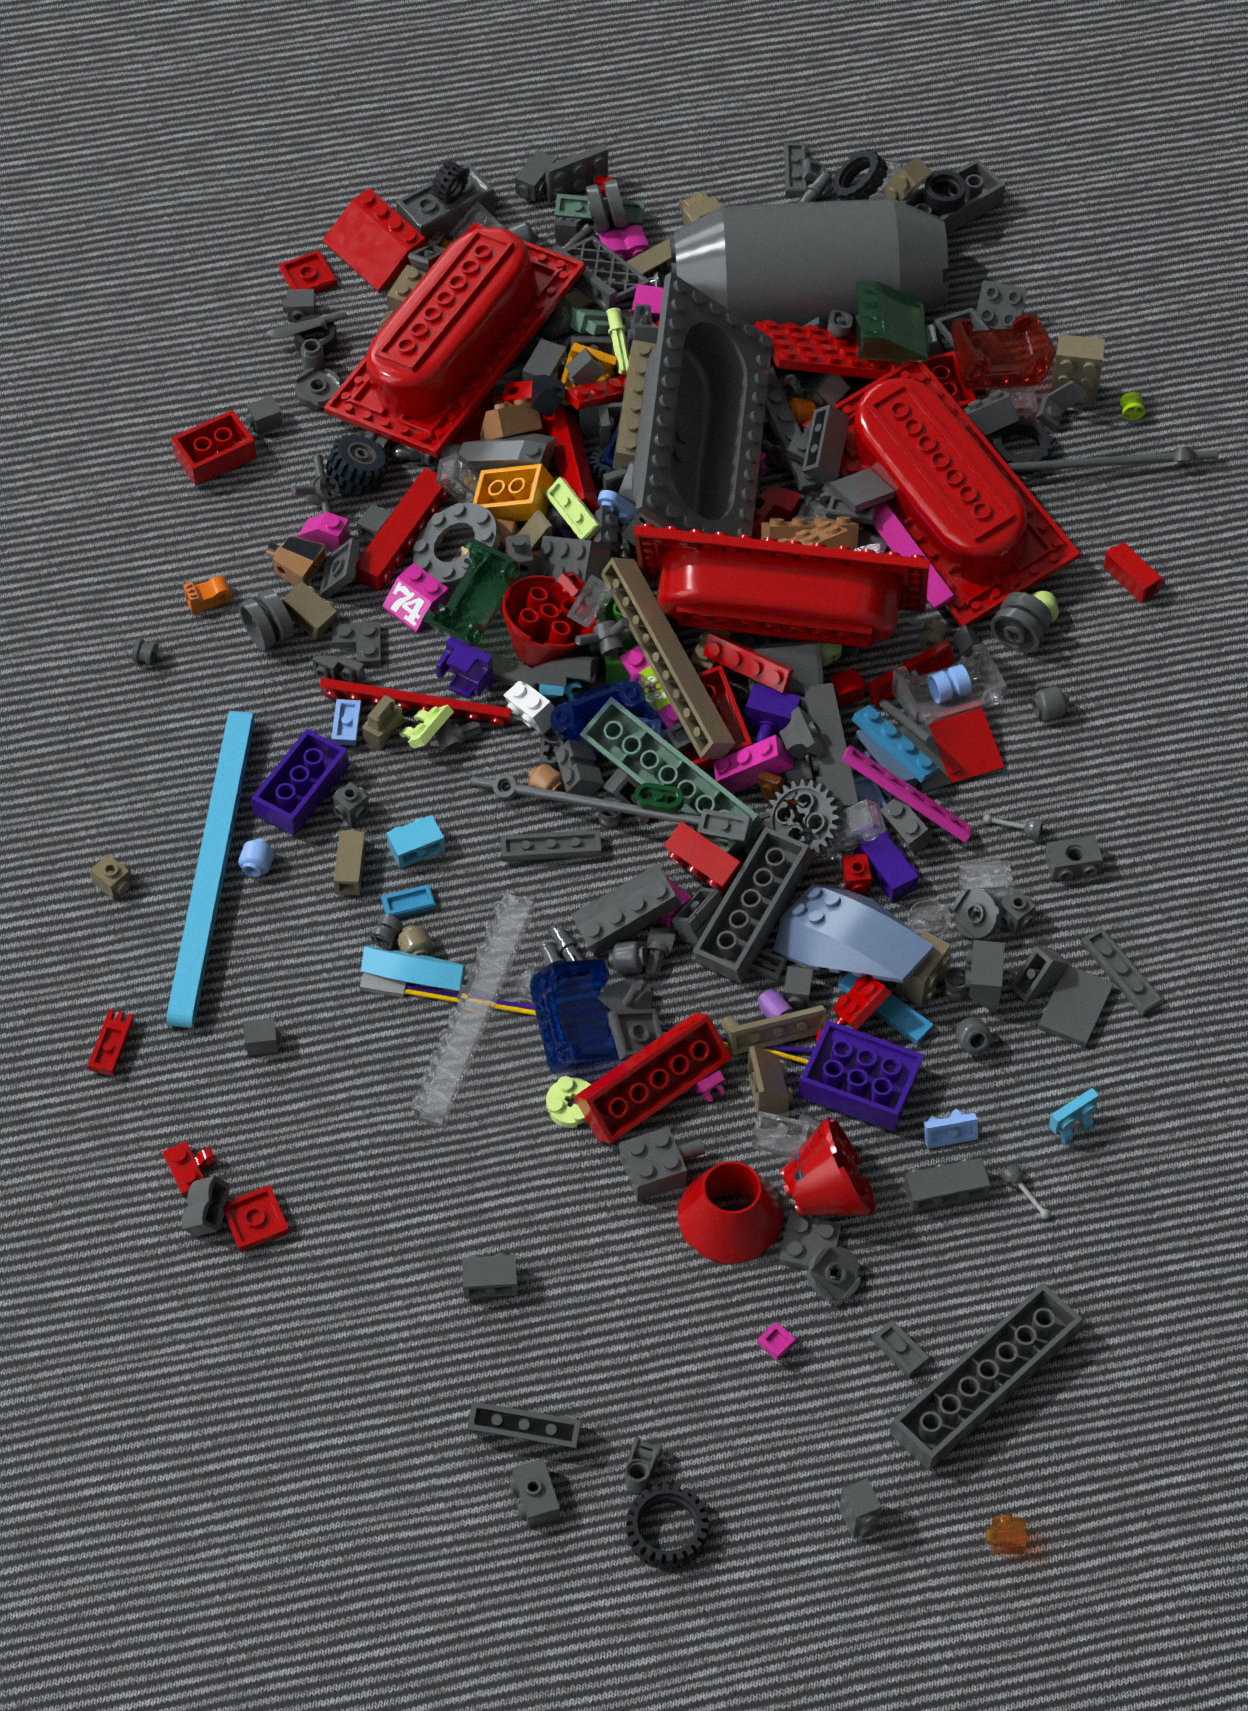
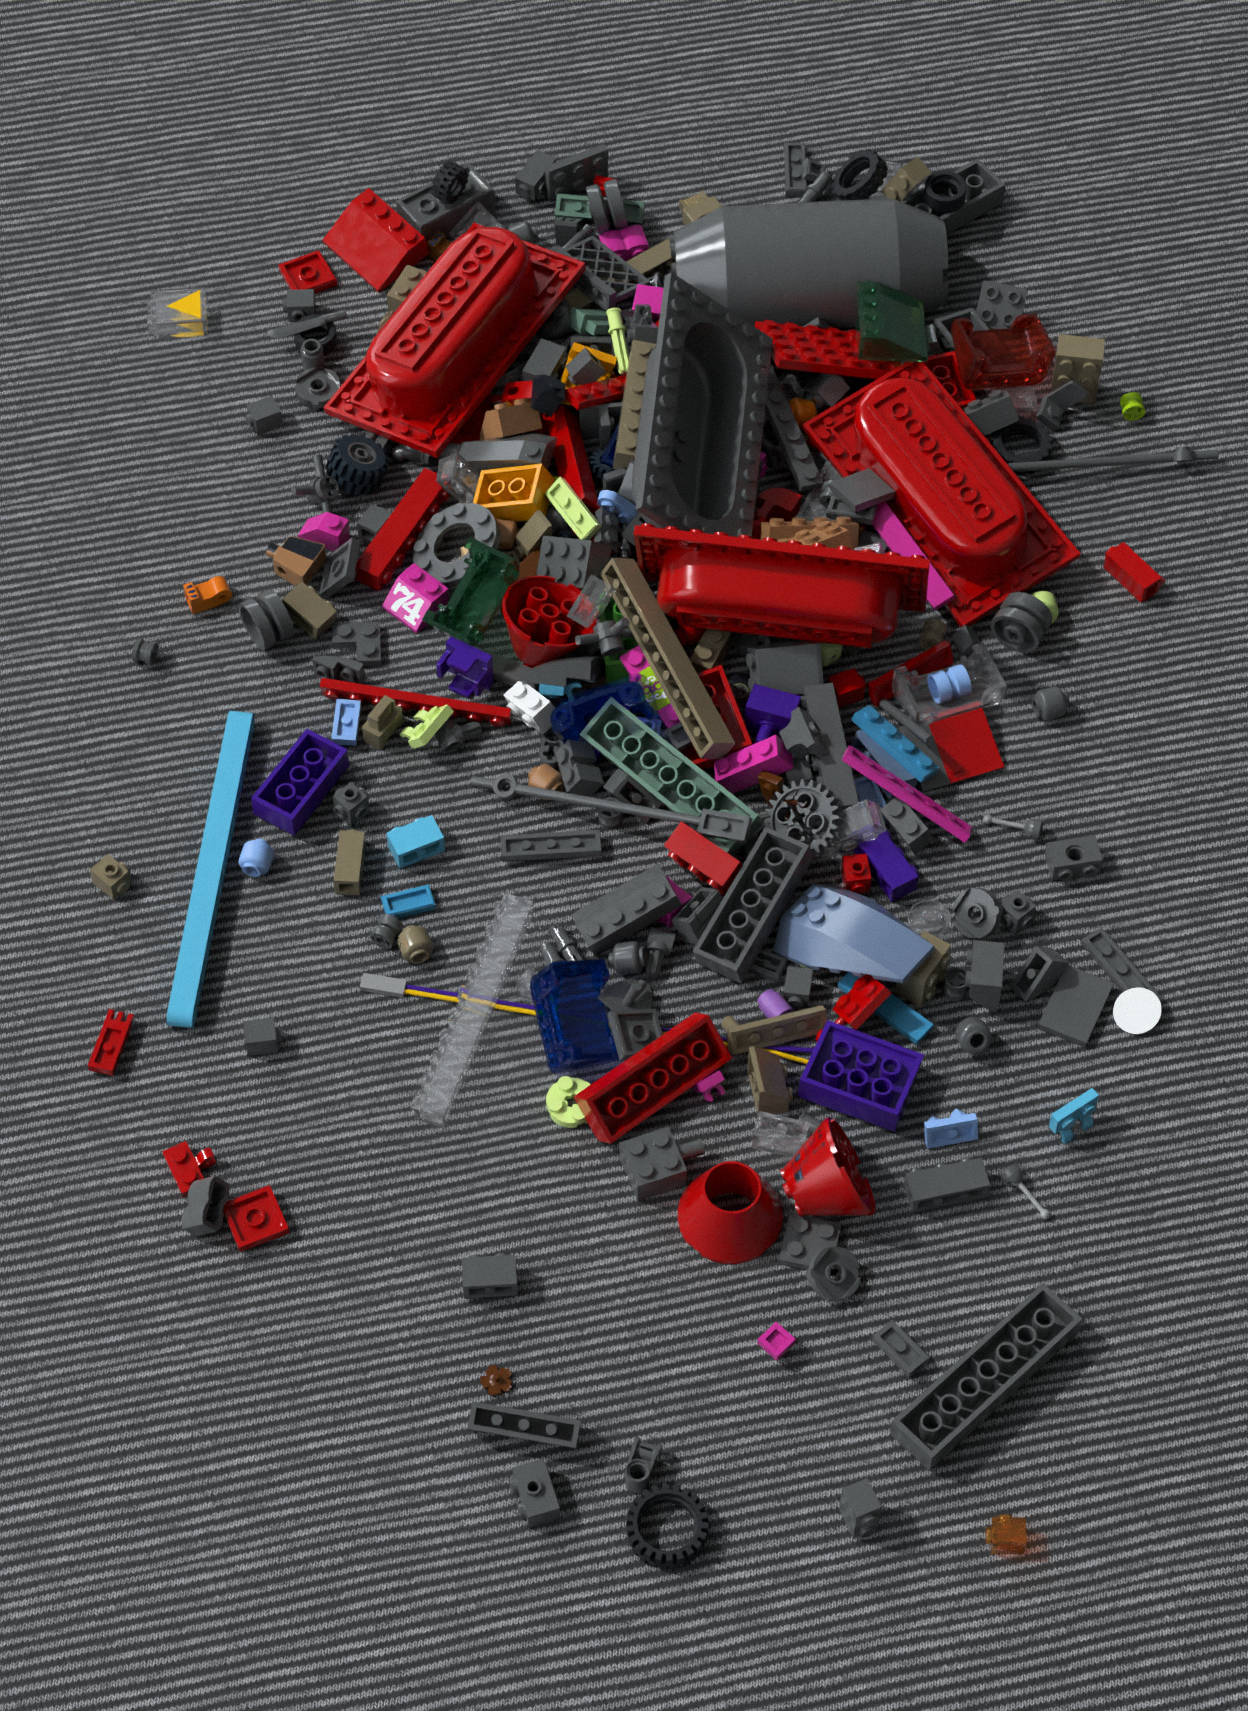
red brick [171,410,257,486] -> none
medium azure slope [361,946,466,991] -> none
dark grey slope [408,244,446,272] -> none
dark grey torso [505,534,534,585] -> none
red plate [557,571,589,597] -> none
dark green plate [634,783,684,813] -> none
red plate [703,632,794,693] -> none
dark grey plate [785,421,812,463] -> none
dark grey brick [802,404,850,484] -> none
dark grey plate [827,310,853,338] -> none
clear brick [958,860,1014,900] -> none
none -> clear brick [147,287,208,339]
none -> reddish brown plant [479,1364,512,1397]
none -> red brick [673,625,706,647]
none -> white sticker [1113,988,1161,1034]

